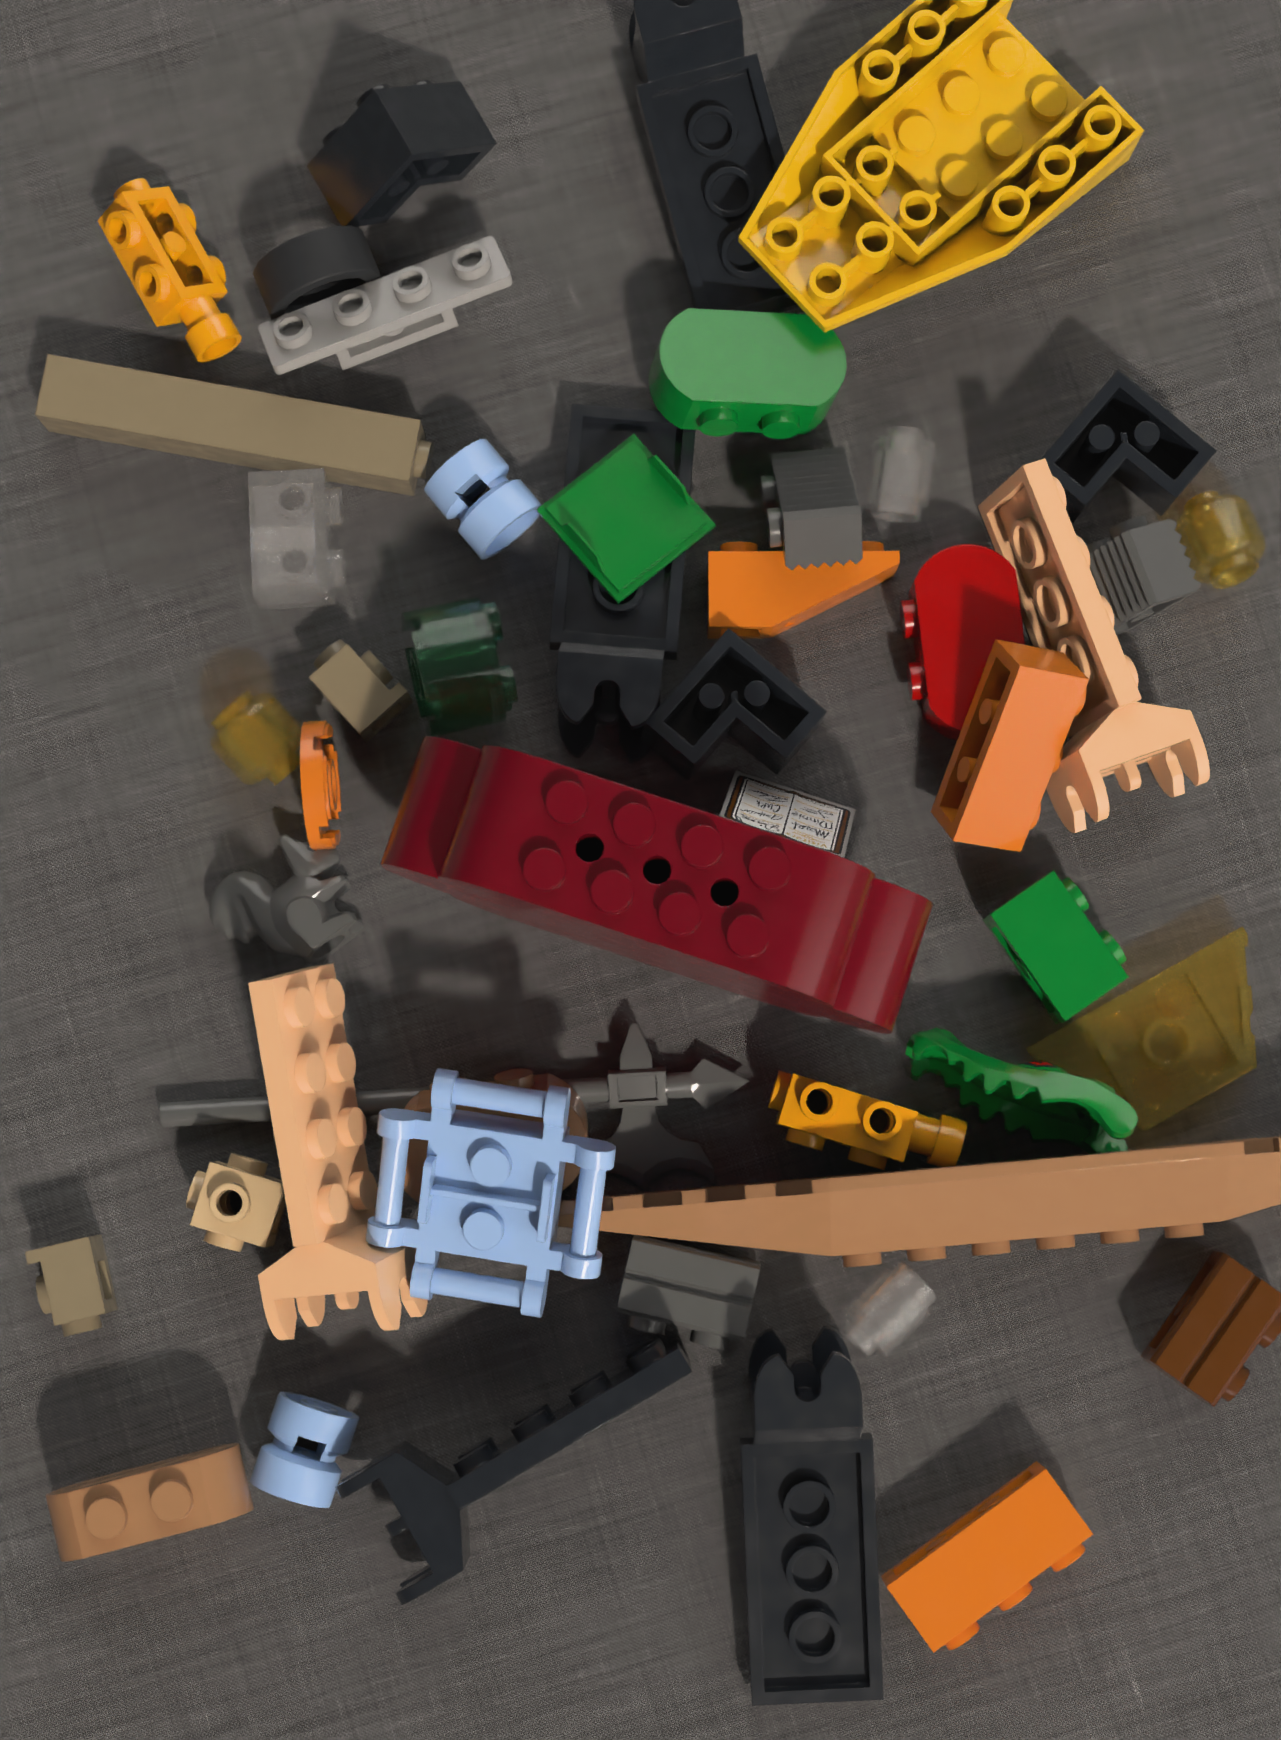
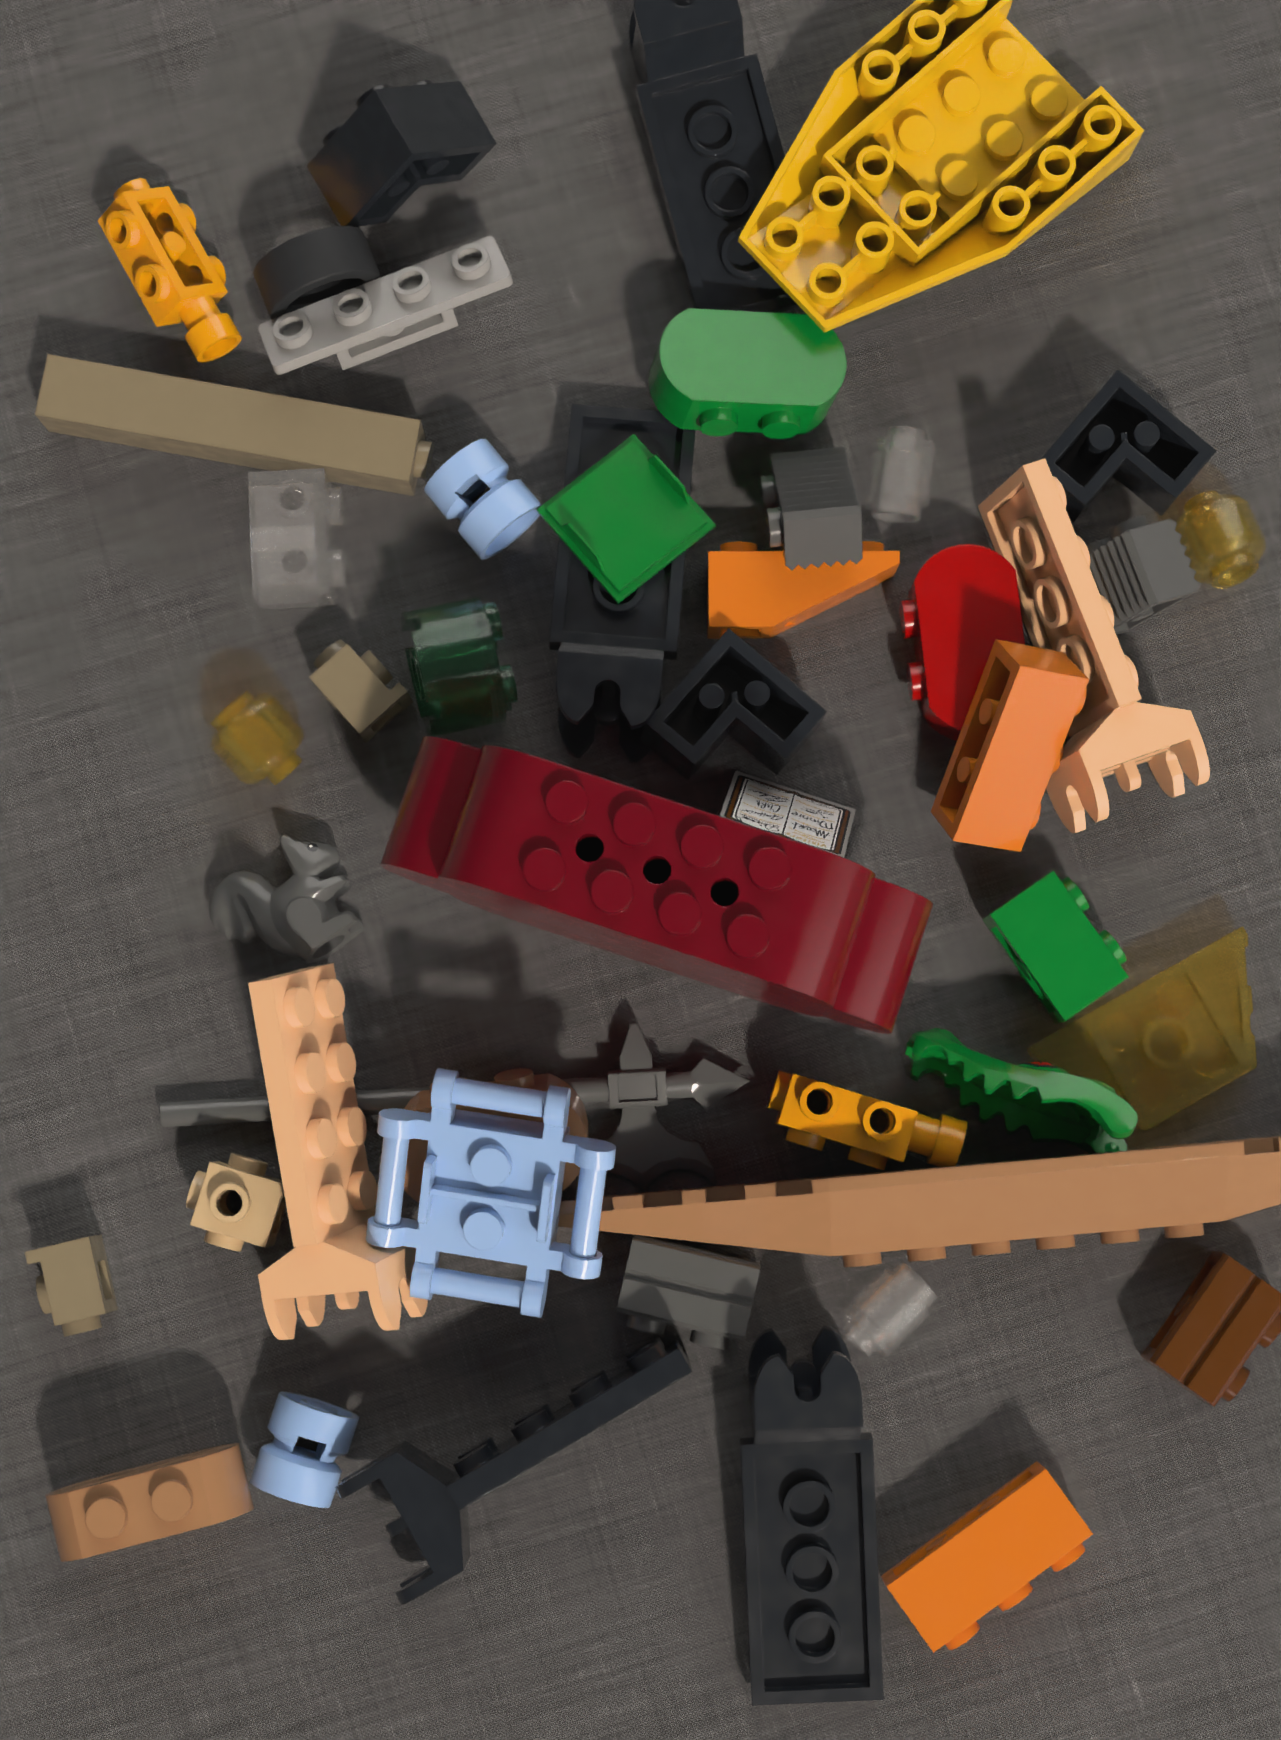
orange tile [300,720,341,850] -> none

